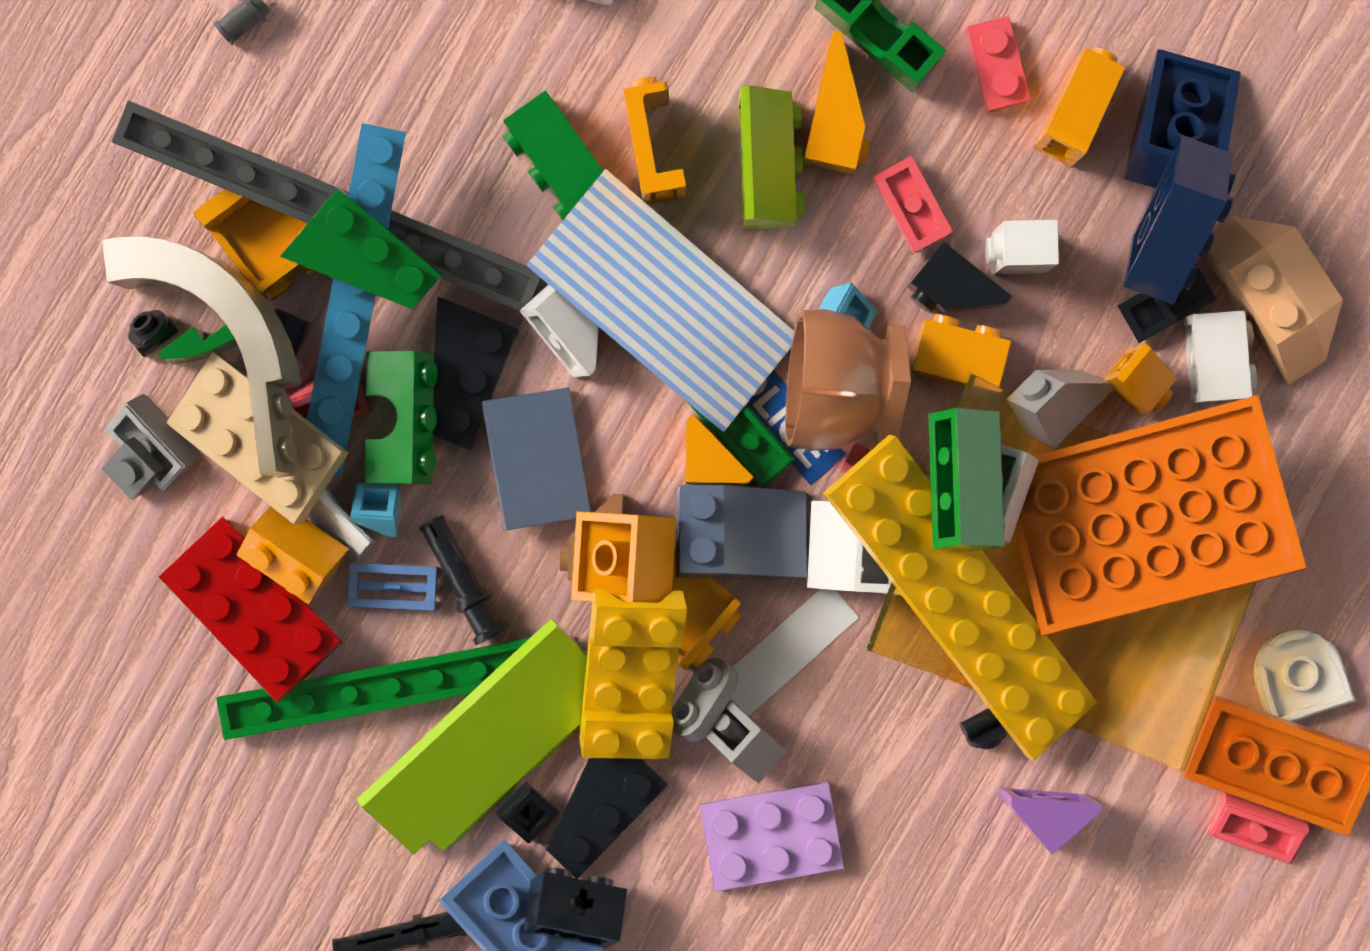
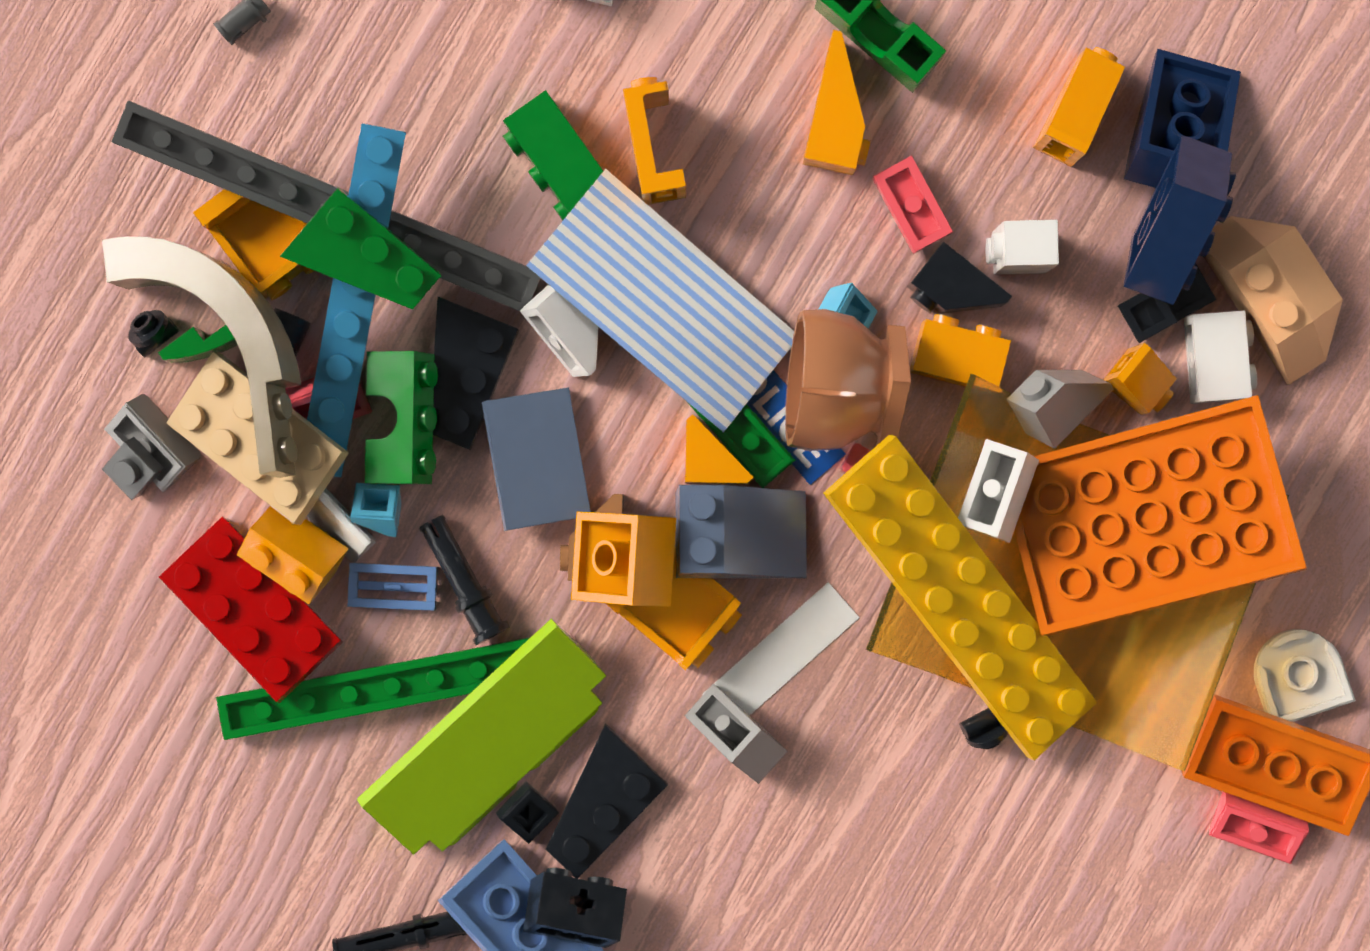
yellow piece [579,588,687,759] -> none
light grey plate [672,658,738,742] -> none
lavender plate [700,781,844,891] -> none
lime slope [738,85,805,230] -> none
white slope [807,501,898,594] -> none
green brick [928,408,1005,551] -> none
coral plate [965,16,1031,113] -> none
medium lavender slope [999,787,1101,855] -> none

